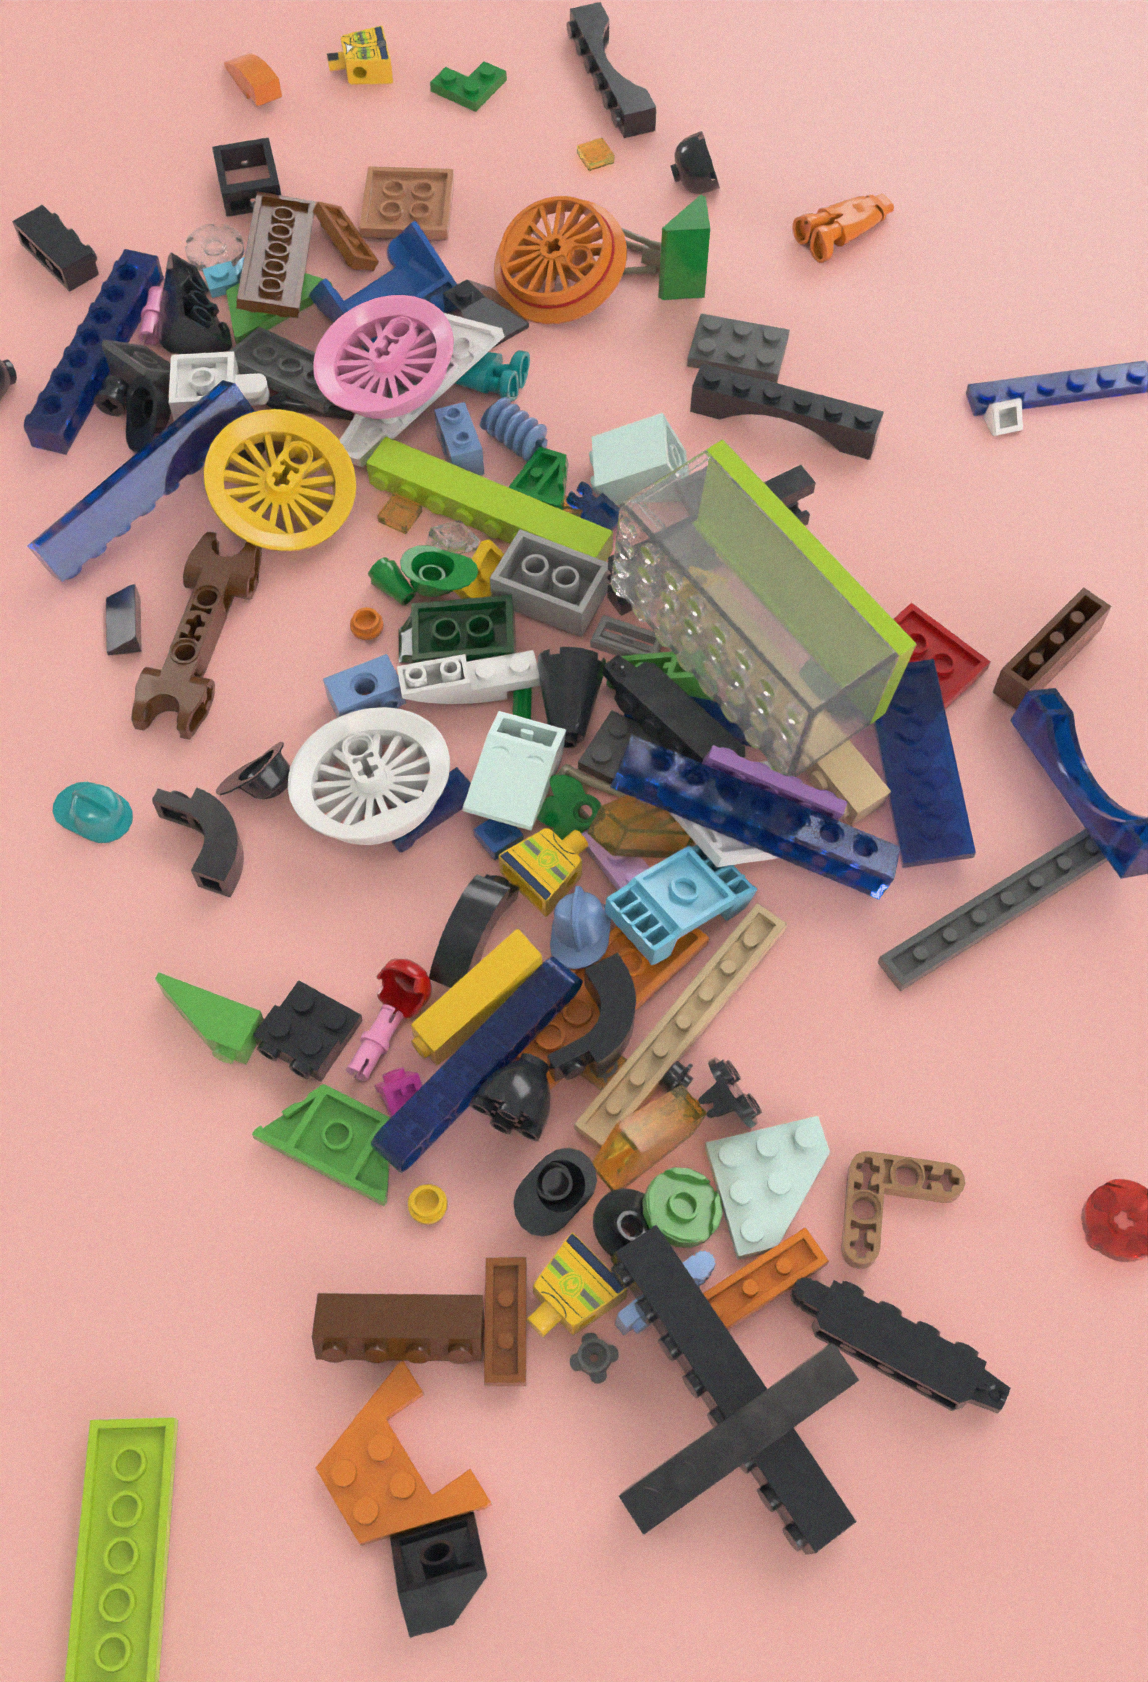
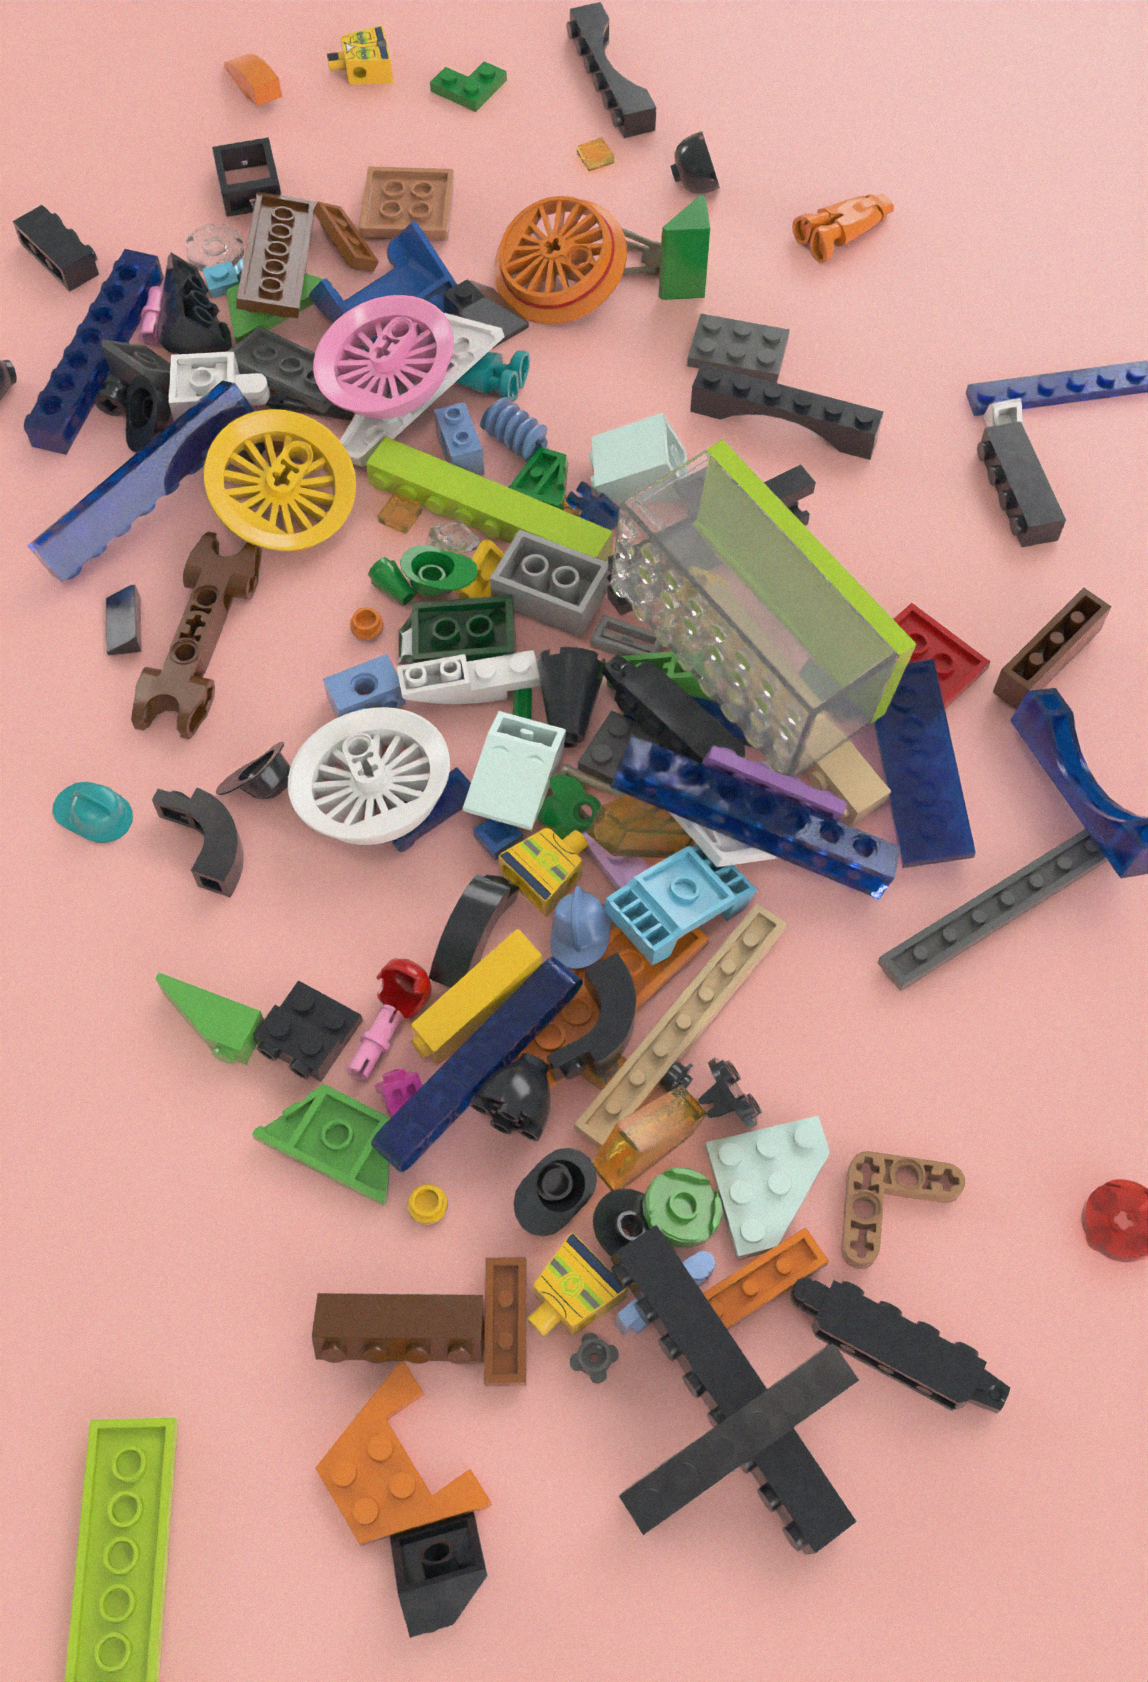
none -> brick [977,421,1066,547]

